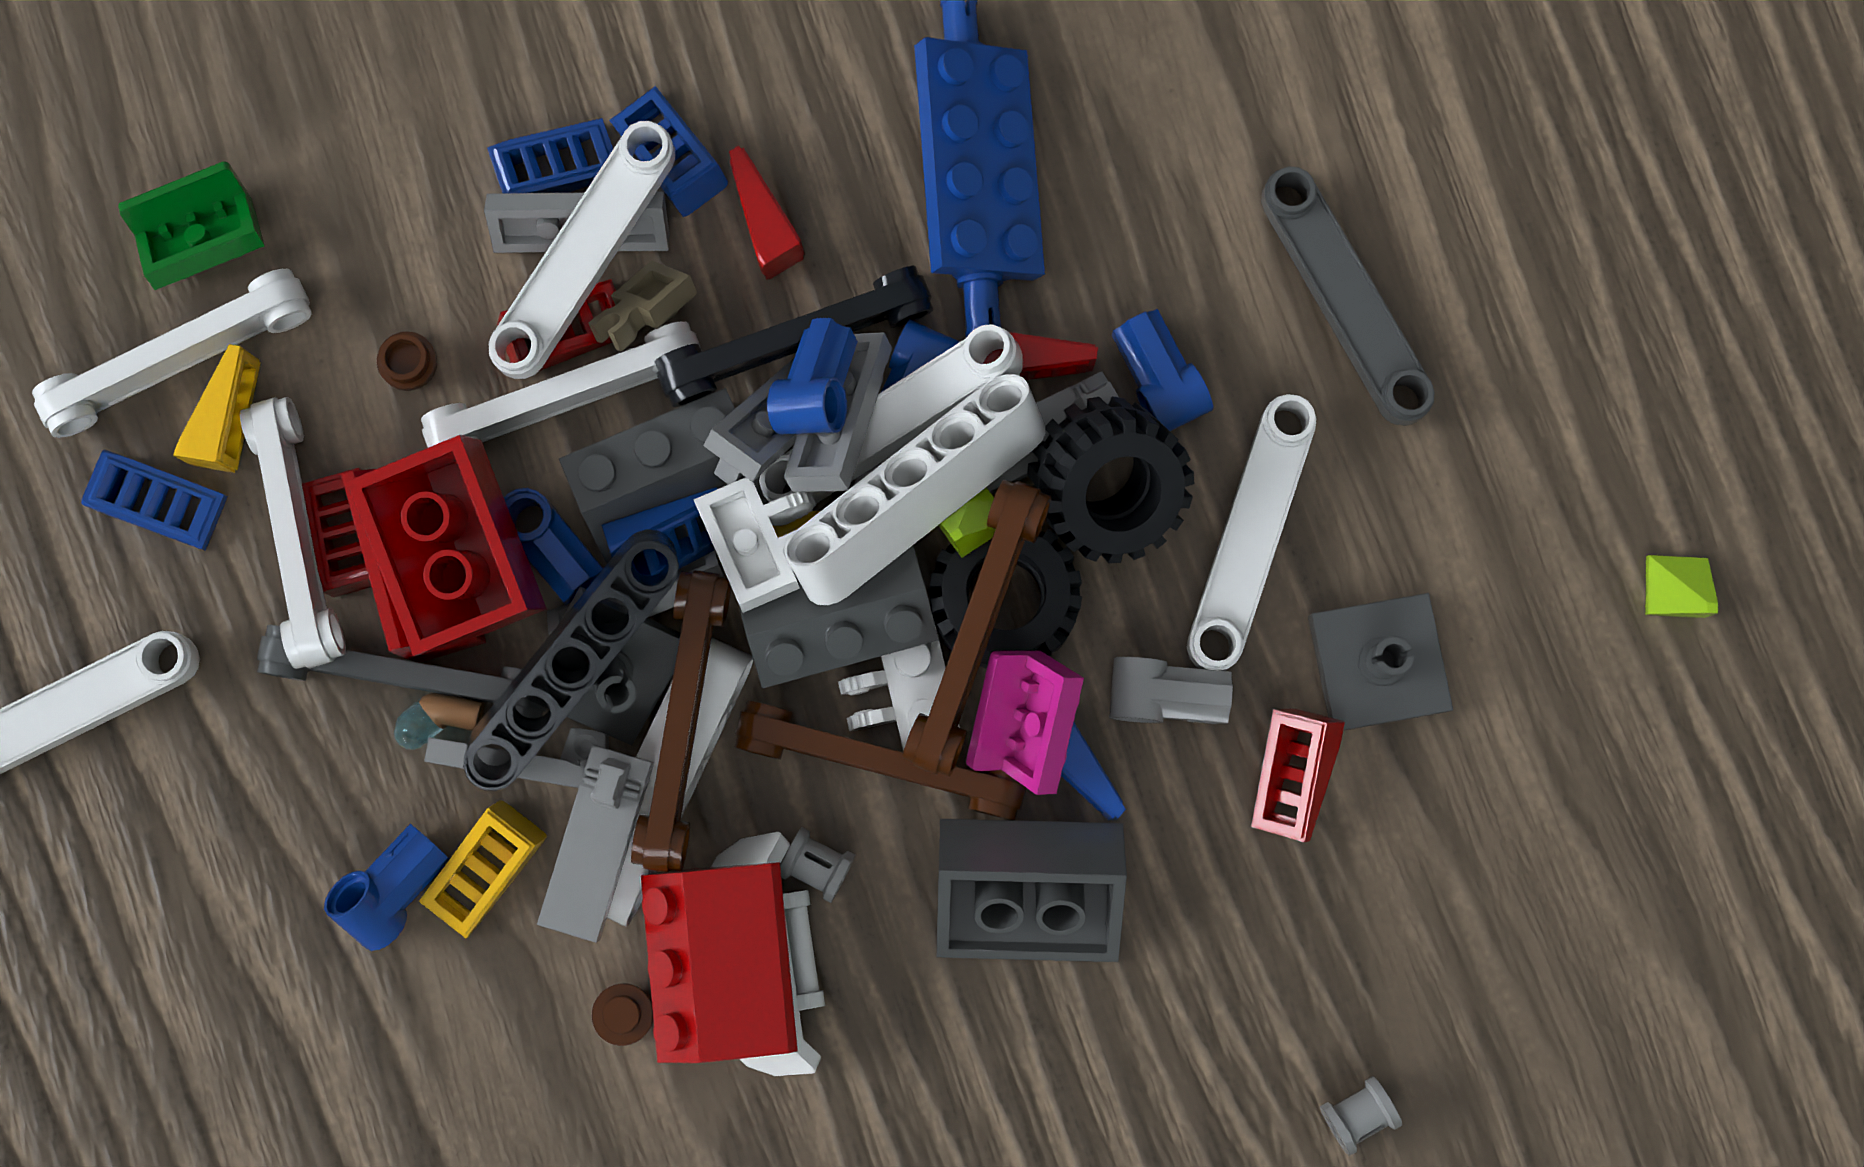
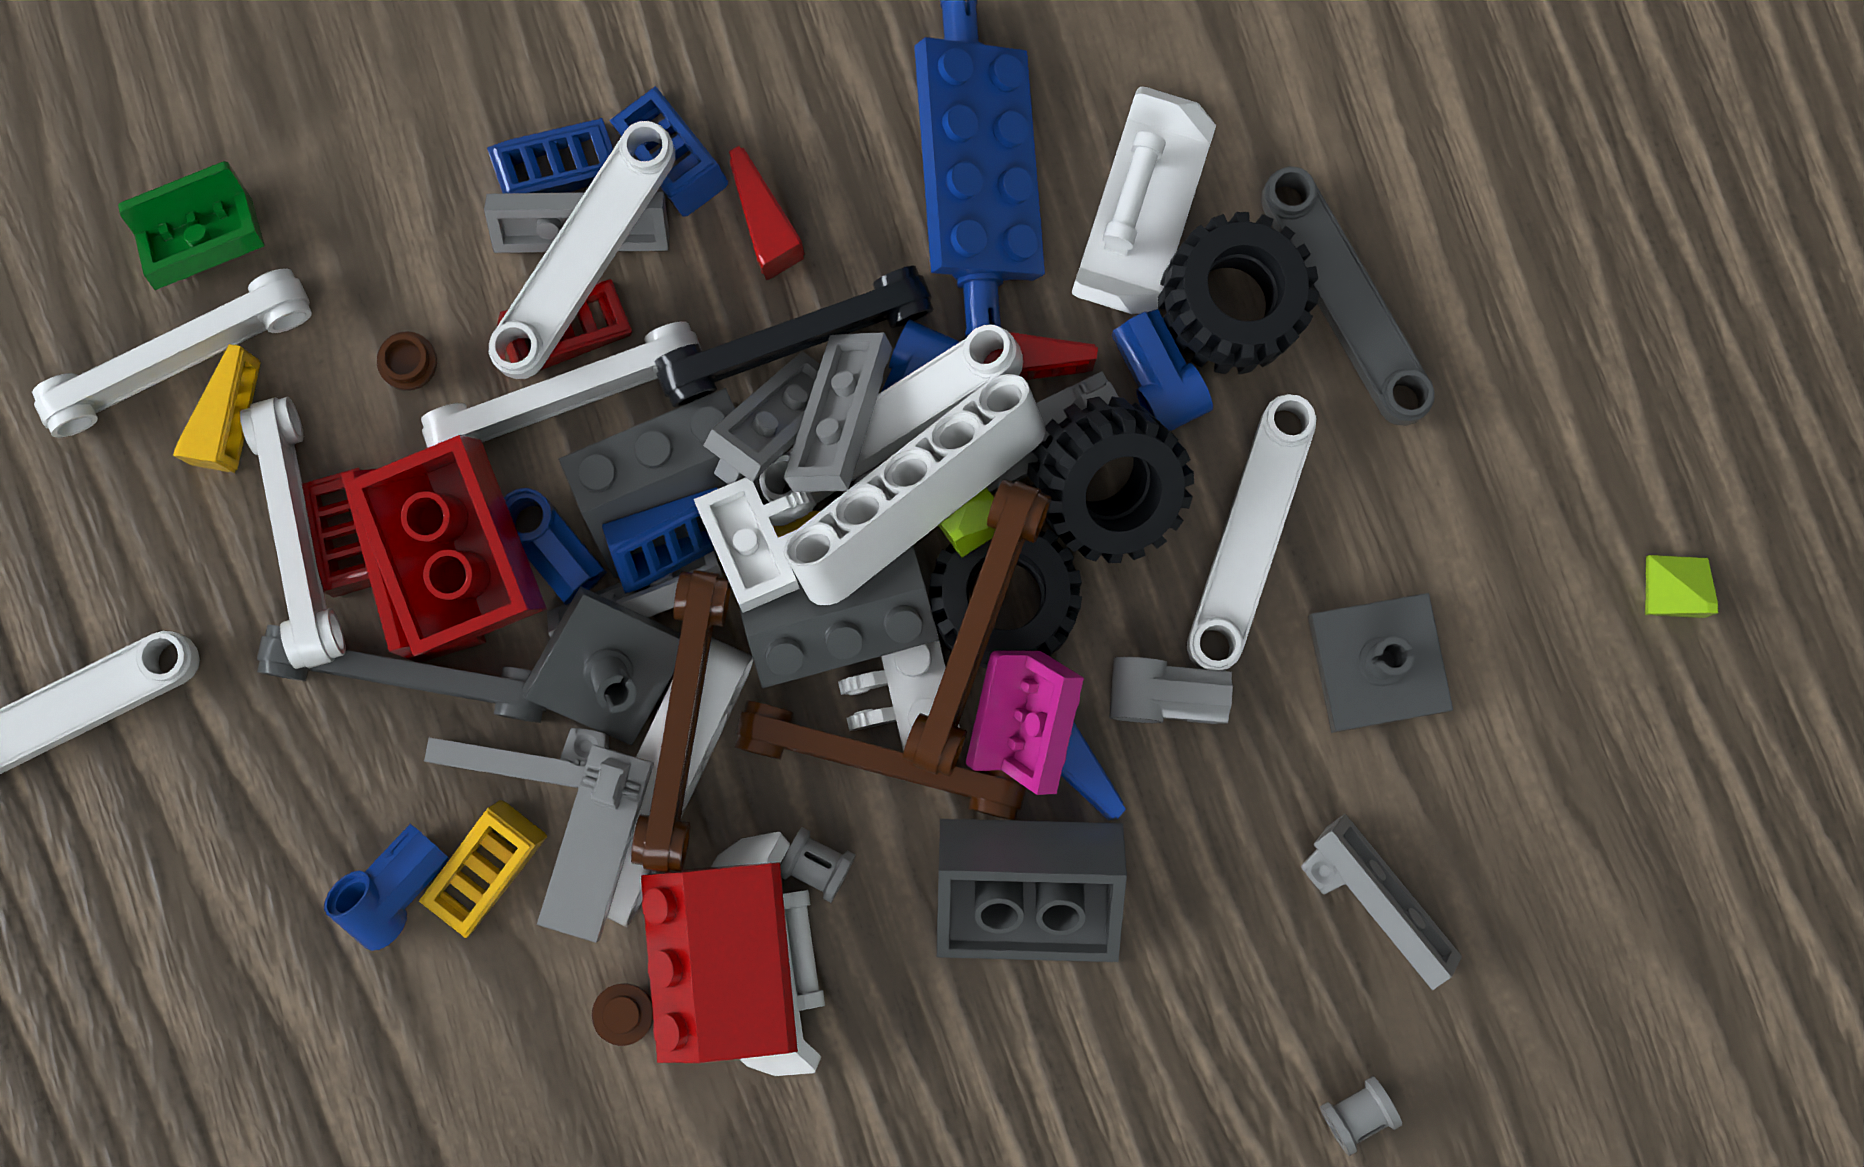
blue slope [81,450,228,551] -> none
arm [394,693,485,750] -> none
black beam [463,529,679,791] -> none
dark tan plate [588,260,698,352] -> none
blue piece [767,318,858,435] -> none
red slope [1251,709,1345,842] -> none
none -> white piece [1072,87,1216,314]
none -> black tyre [1158,212,1319,374]
none -> light grey hinge [1301,814,1462,990]

